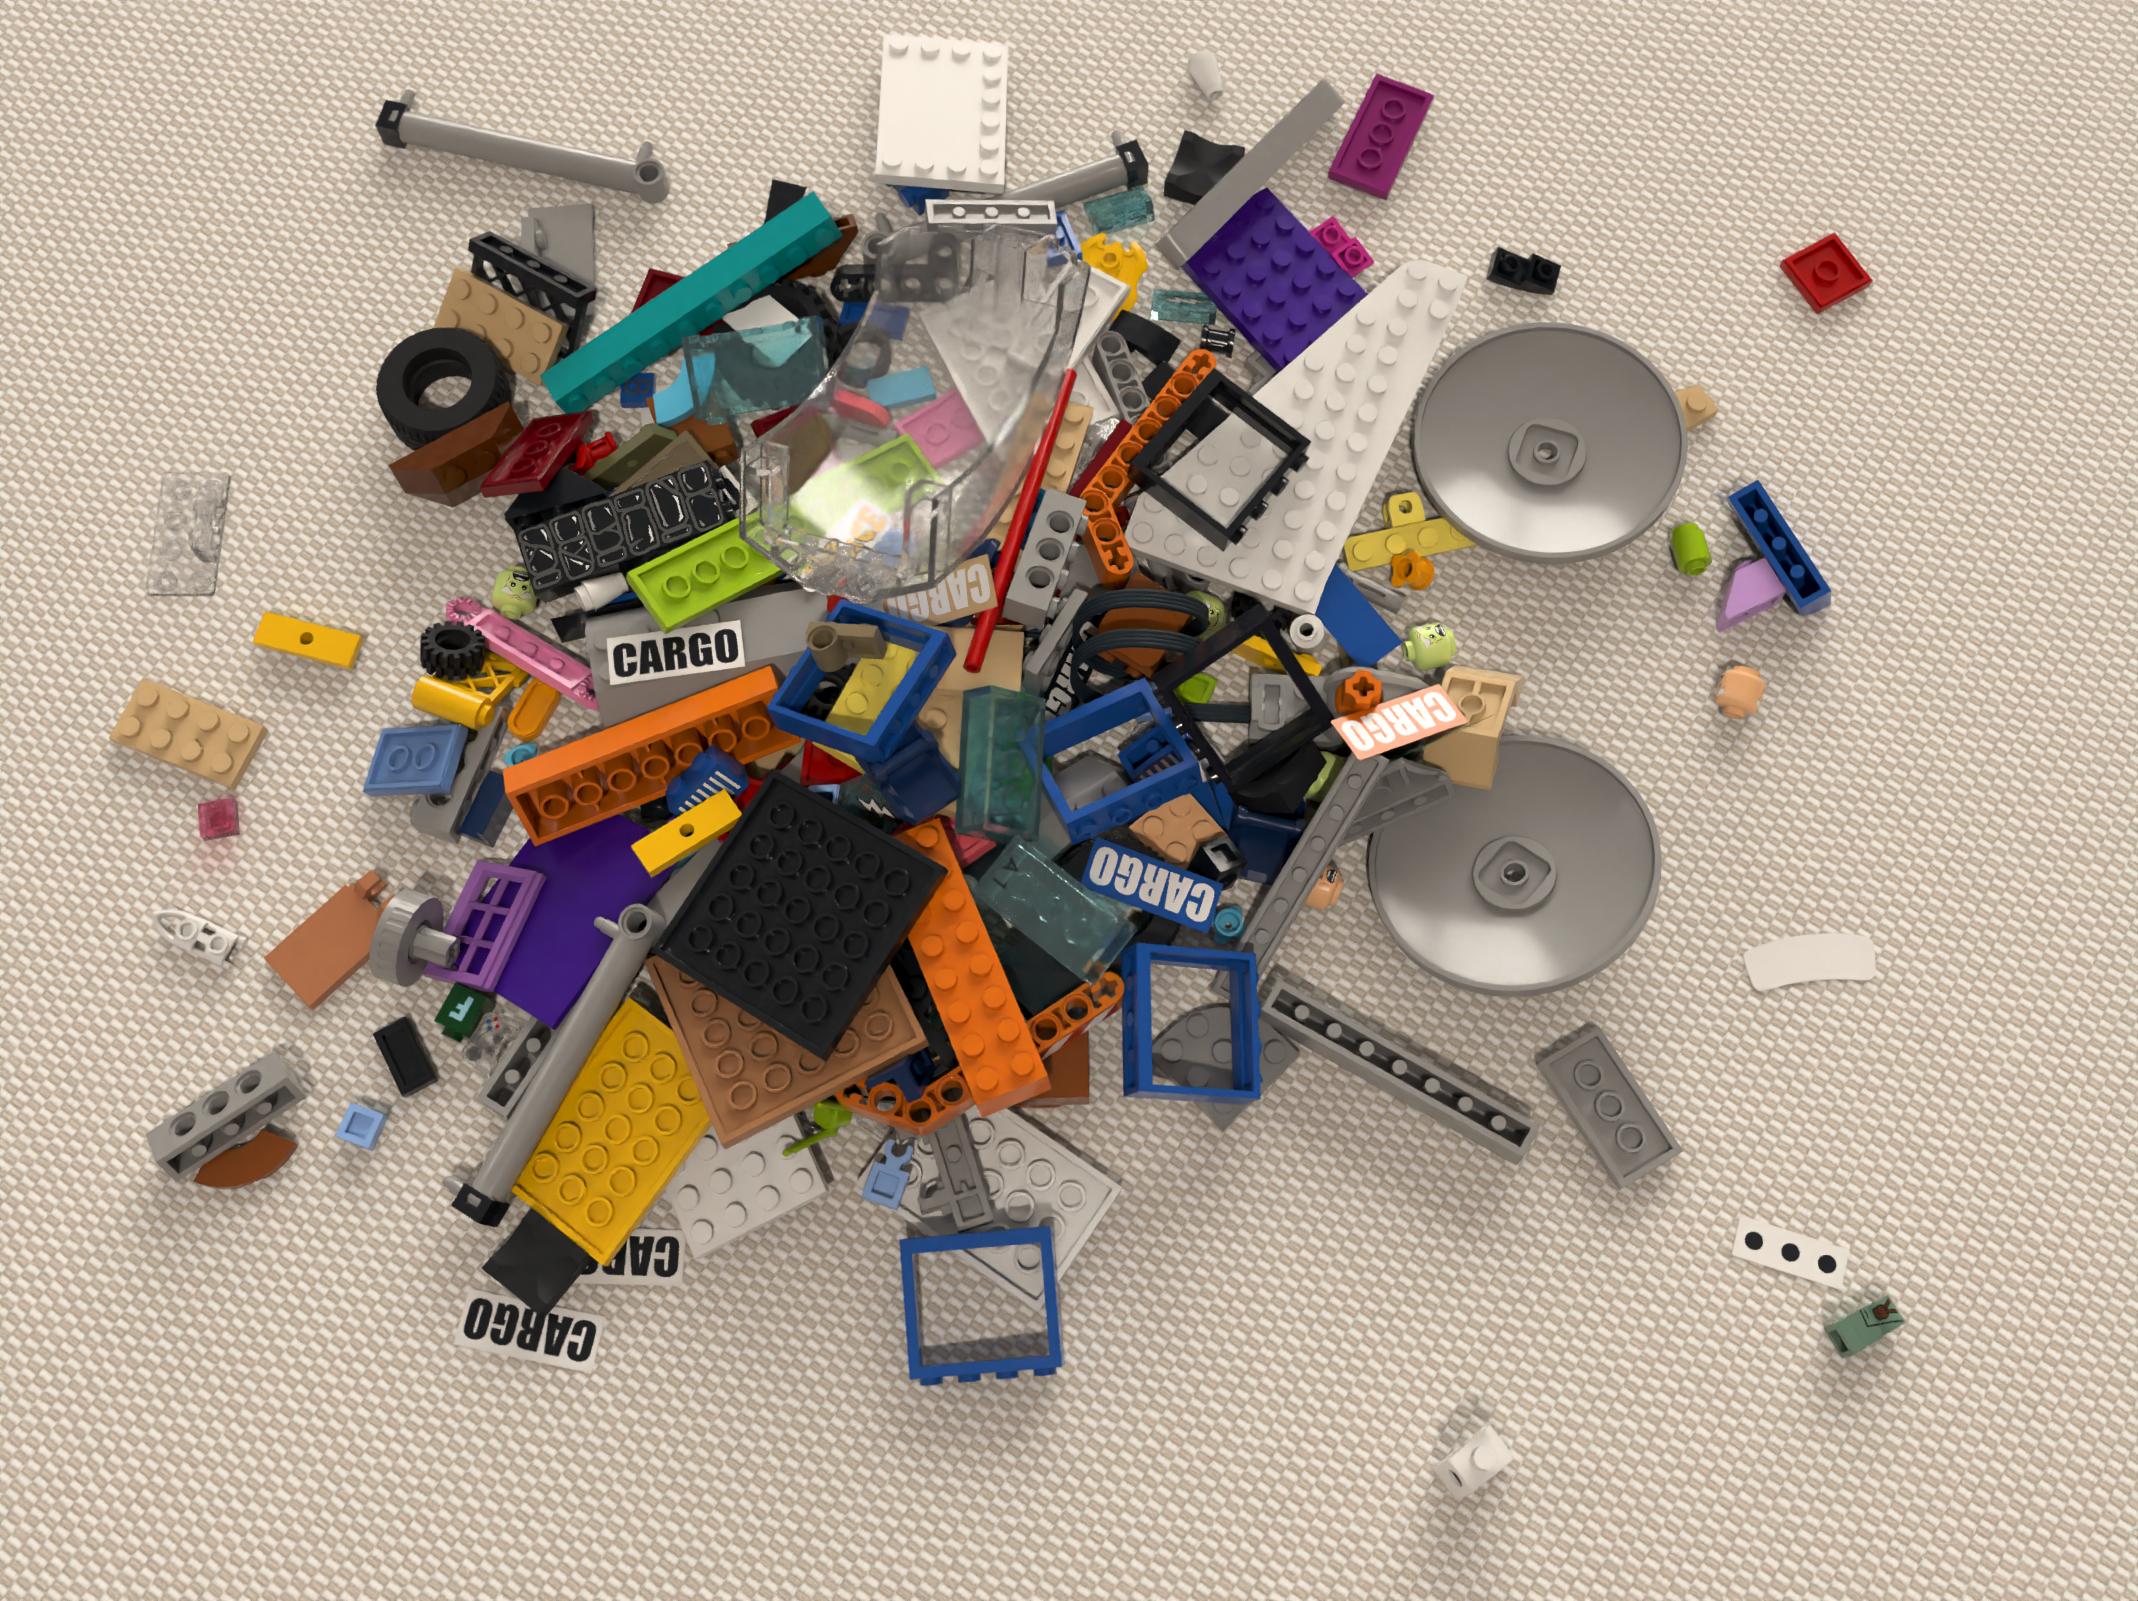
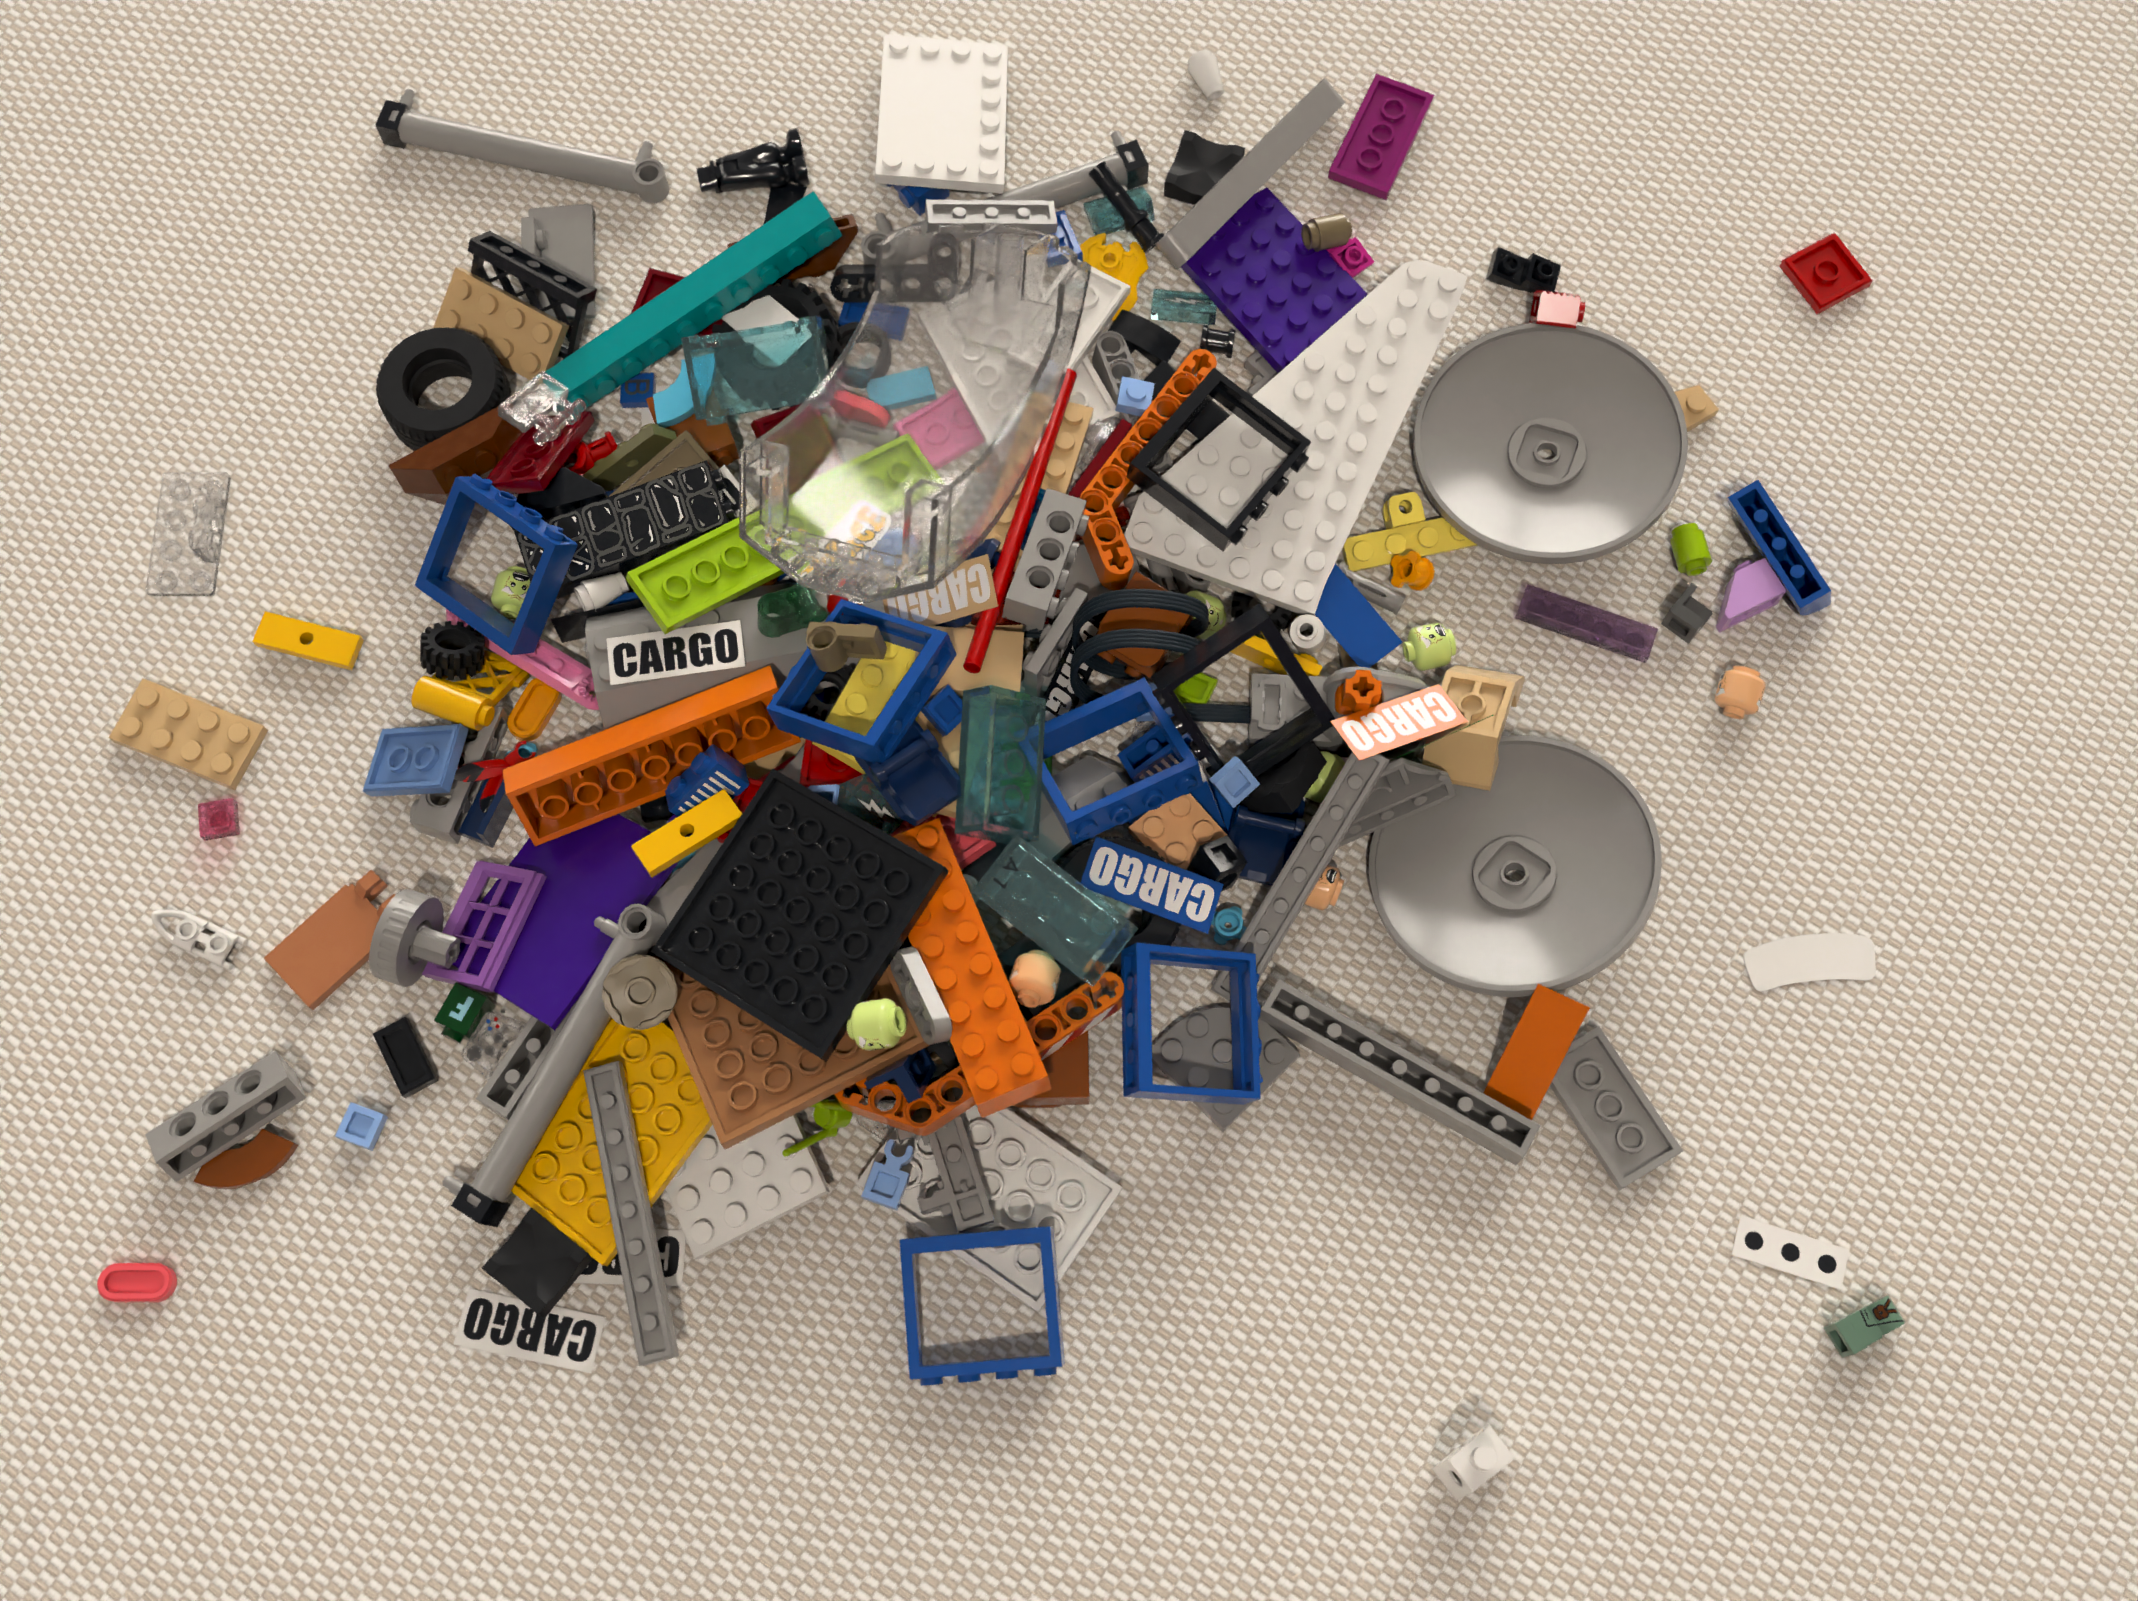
none -> coral tile [97,1263,177,1303]
none -> blue window [414,474,578,655]
none -> red piece [454,740,536,813]
none -> clear plate [498,371,587,446]
none -> light grey tile [583,1061,679,1366]
none -> dark tan tile [602,954,678,1030]
none -> black piece [696,128,810,193]
none -> clear green piece [757,581,828,638]
none -> yellowish green head [847,998,906,1051]
none -> light grey beam [890,947,952,1045]
none -> blue tile [921,684,971,736]
none -> light nougat head [1008,950,1061,1008]
none -> black pin [1088,161,1165,254]
none -> light blue plate [1115,376,1155,417]
none -> light blue plate [1209,756,1260,808]
none -> dark tan brick [1301,213,1352,251]
none -> orange sticker [1483,984,1590,1120]
none -> clear purple plate [1515,584,1658,663]
none -> brick [1529,290,1585,329]
none -> dark grey panel [1661,583,1713,644]

